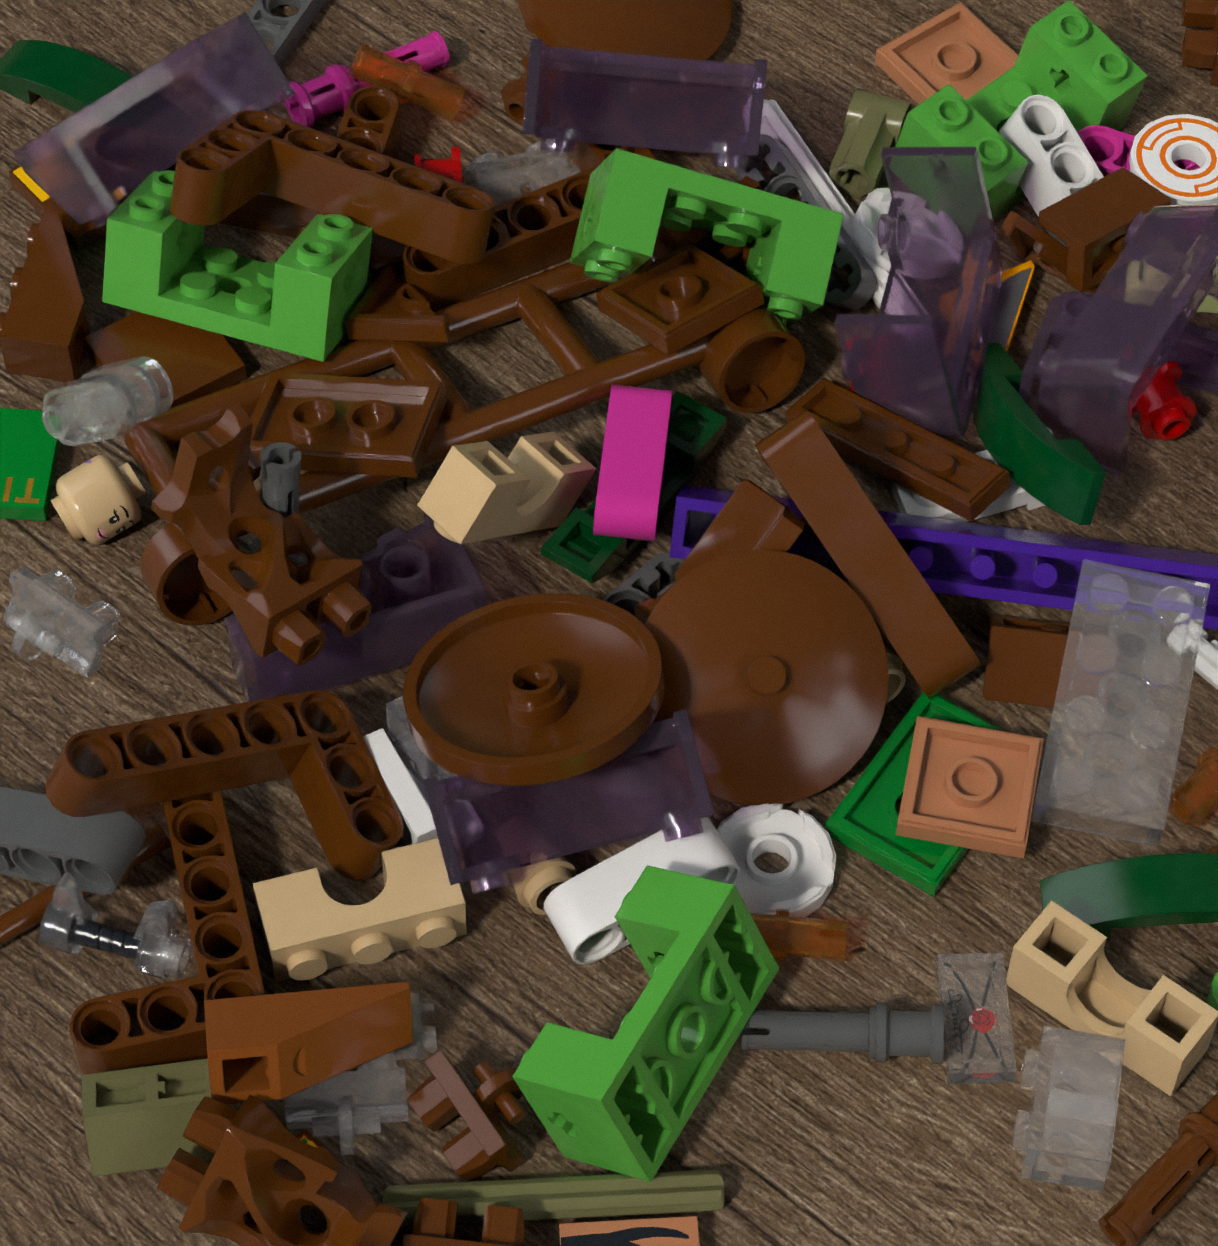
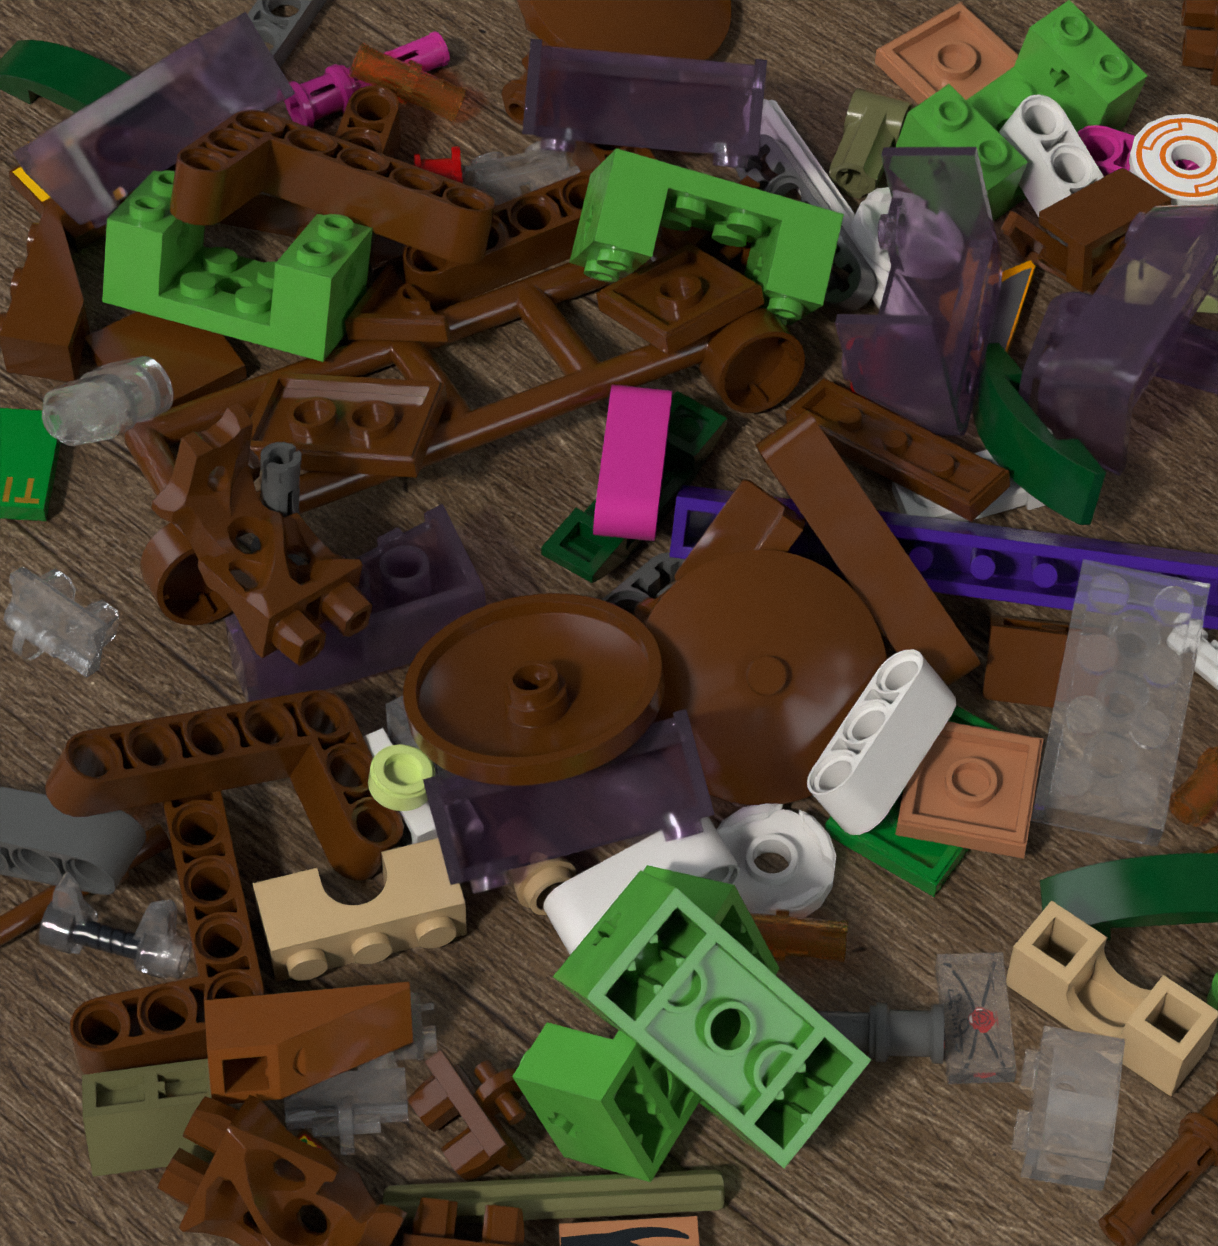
tan head [50,455,146,545] -> none
tan arch [417,432,596,544] -> none
red brick [1122,361,1197,441] -> none
none -> yellowish green tile [368,744,435,811]
none -> bright green plate [553,870,871,1169]
none -> white beam [807,649,956,835]

